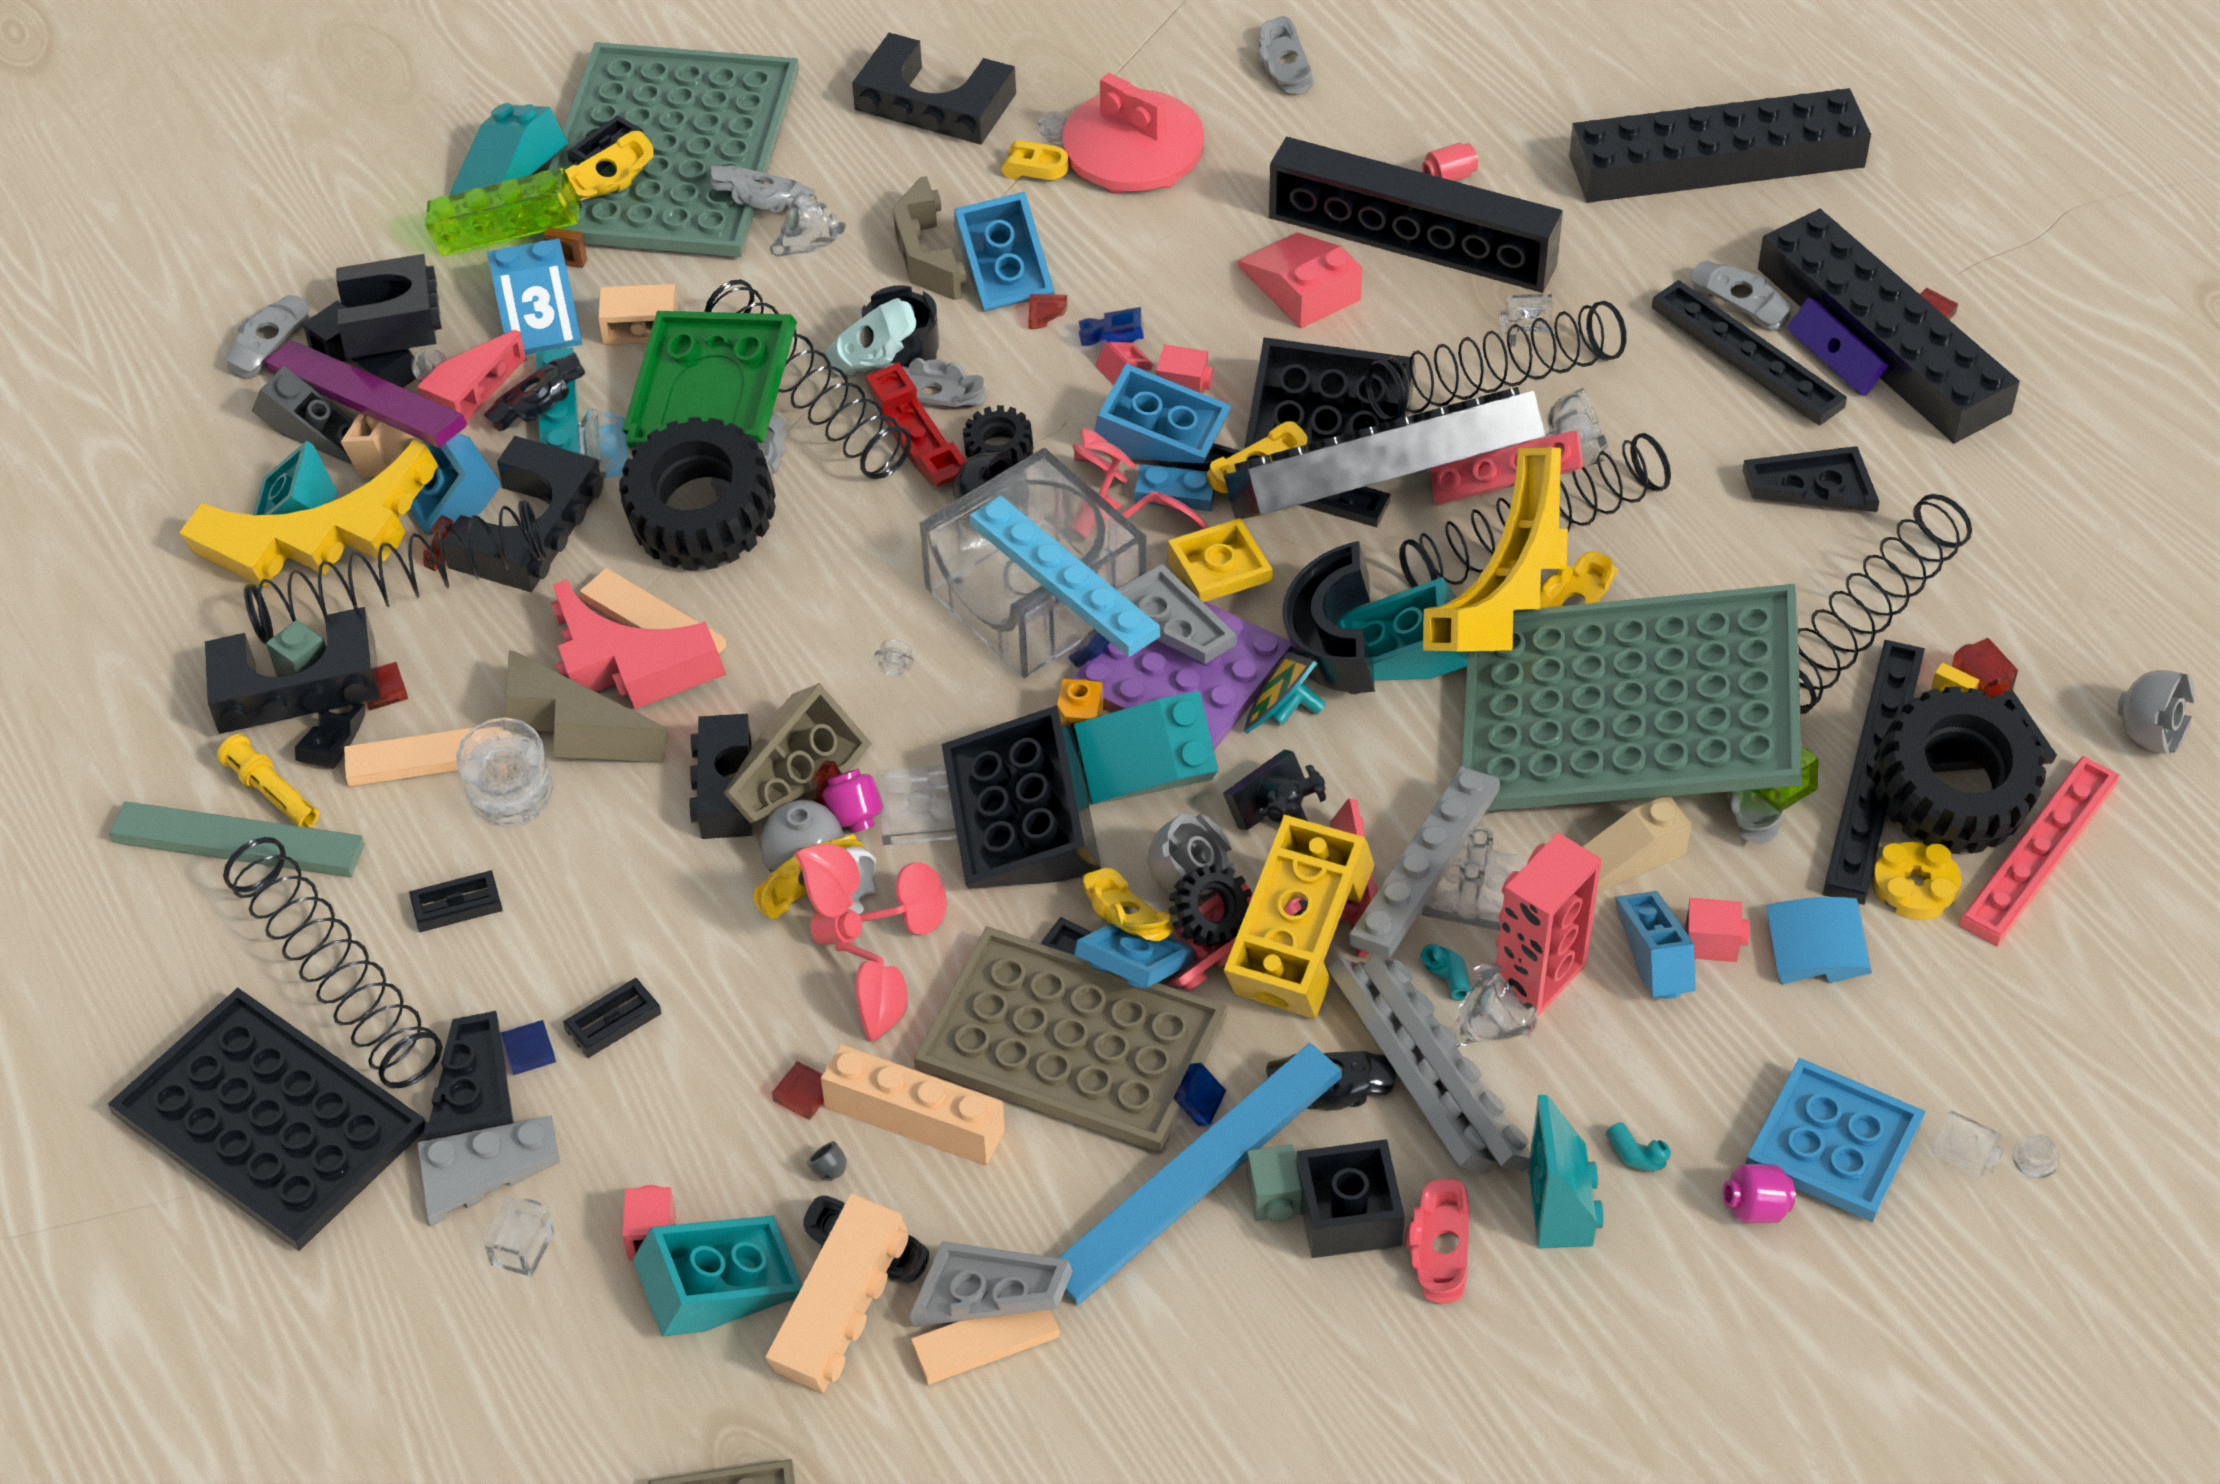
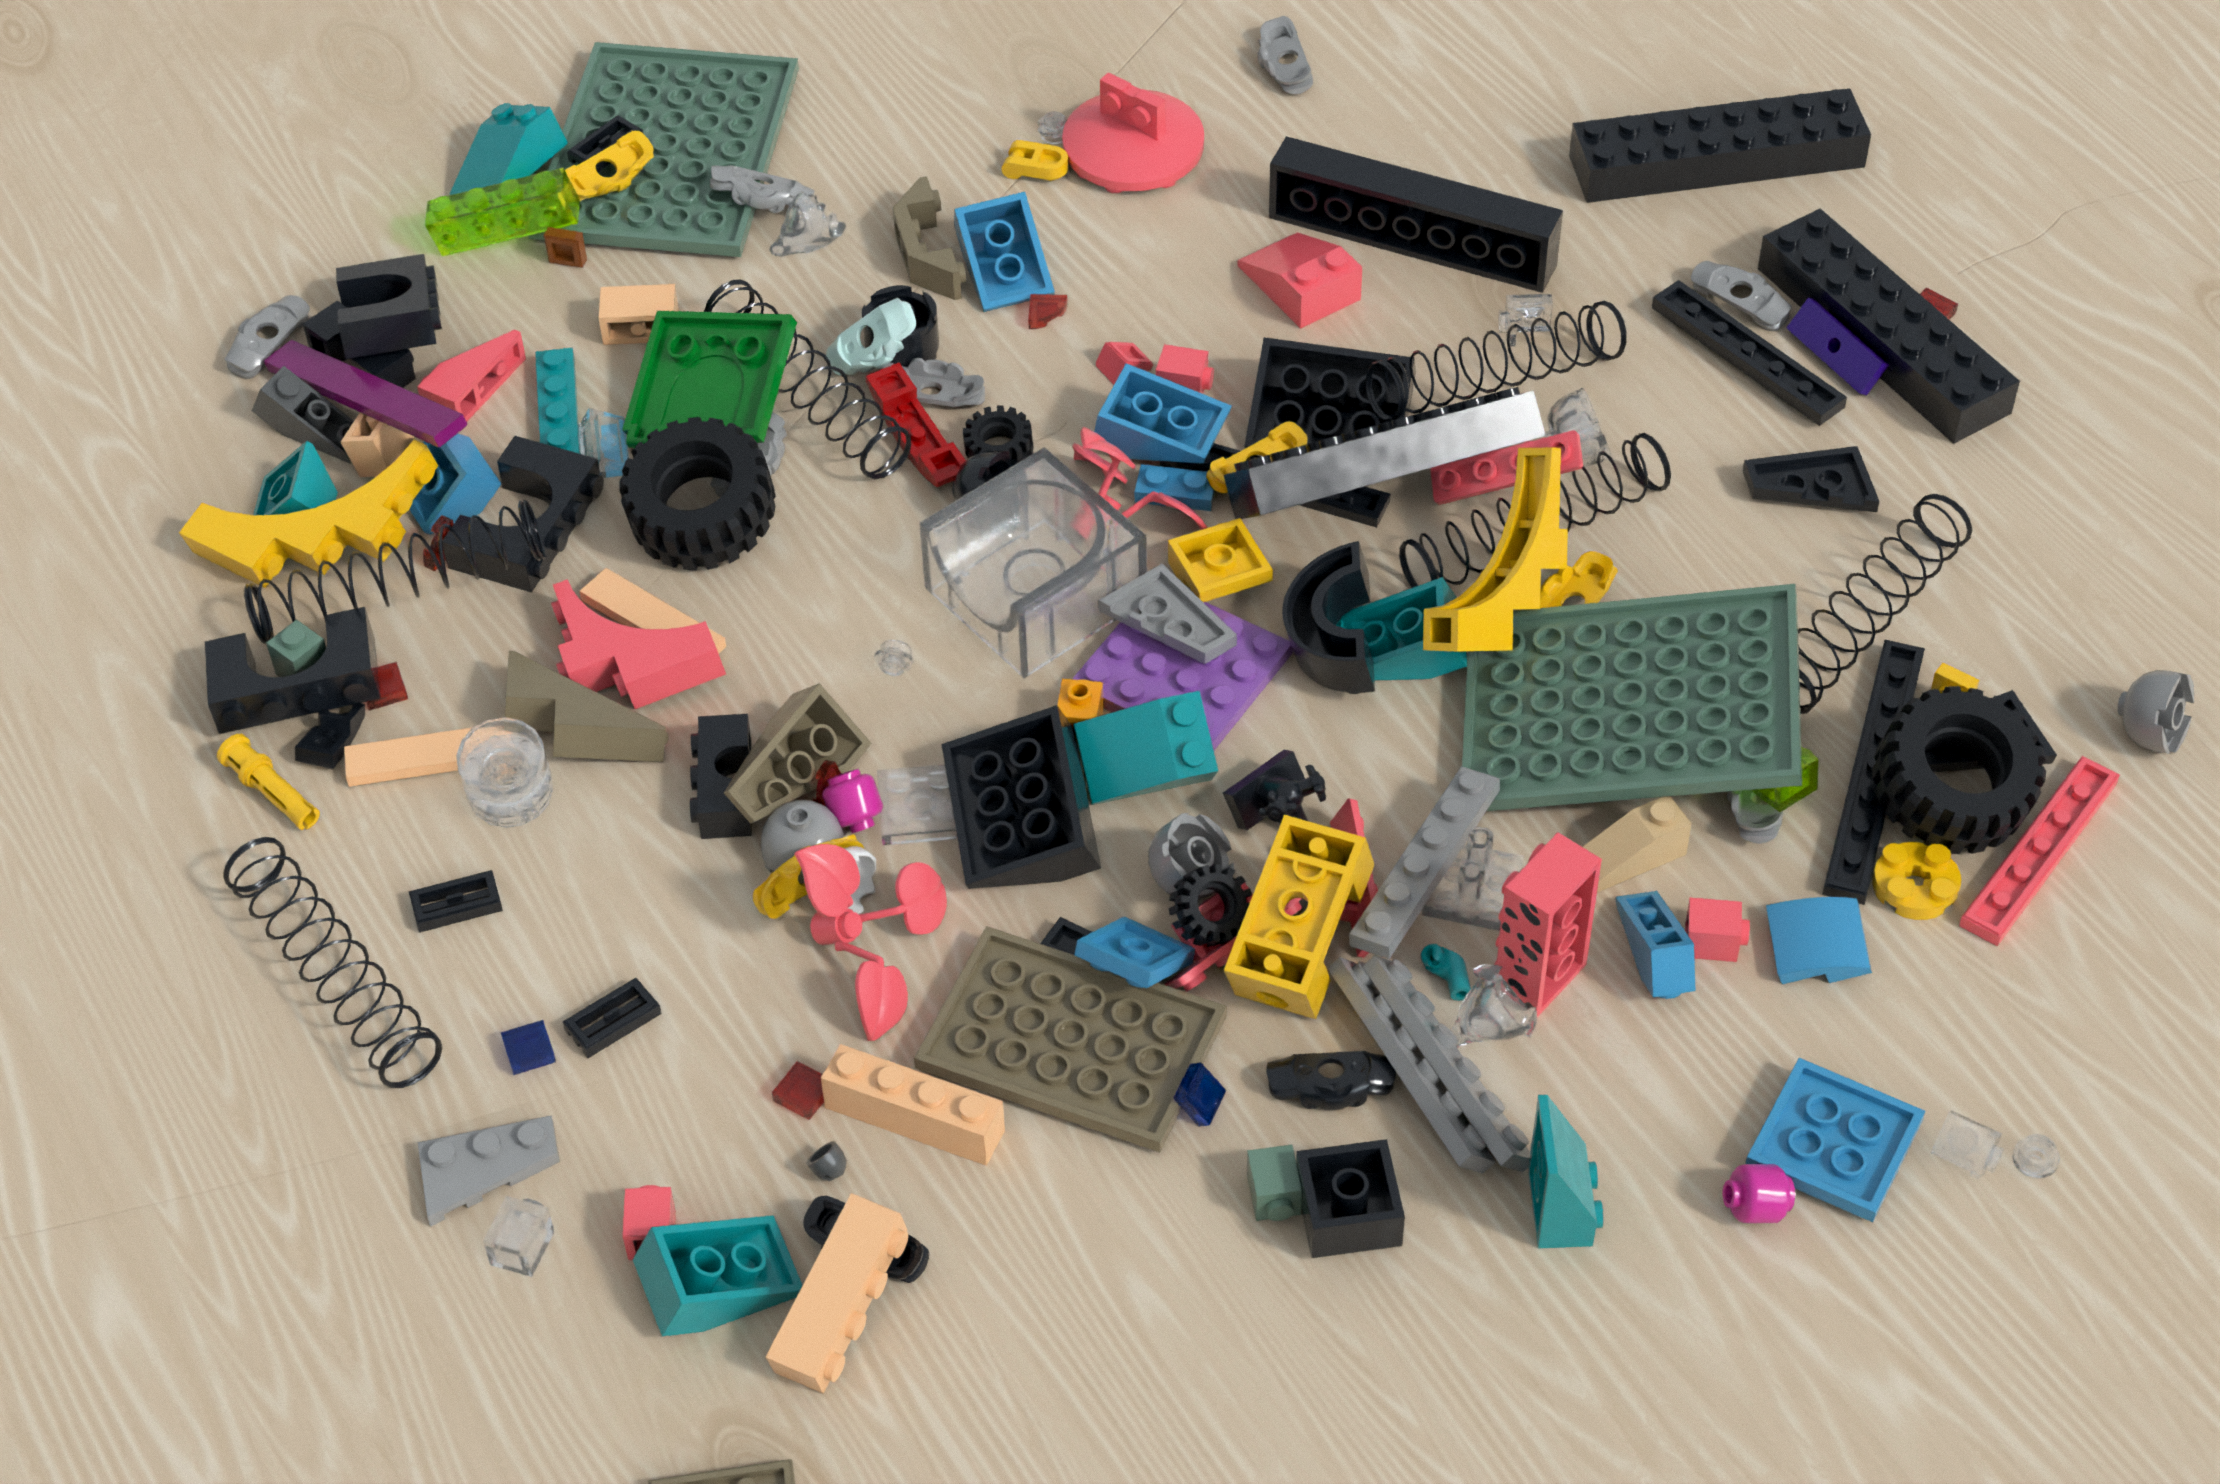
black plate [108,987,426,1251] -> none
sand green tile [109,801,365,877] -> none
clear plate [411,348,447,382] -> none
black wing [423,1011,514,1141] -> none
black piece [483,352,585,431] -> none
dark azure slope [487,238,582,355] -> none
black arch [852,32,1016,145] -> none
light grey wing [909,1241,1073,1327] -> none
light nougat tile [911,1310,1059,1385] -> none
medium azure plate [970,495,1160,657] -> none
dark azure tile [1059,1043,1342,1306] -> none
clear blue tile [1067,629,1110,667] -> none
clear blue plate [1079,307,1144,346] -> none
yellow piece [1082,867,1173,941] -> none
shield [1244,652,1326,734] -> none
coral piece [1405,1179,1470,1304] -> none
coral brick [1422,142,1478,181] -> none
teal arm [1605,1122,1671,1172] -> none
clear red brick [1952,638,2018,698] -> none

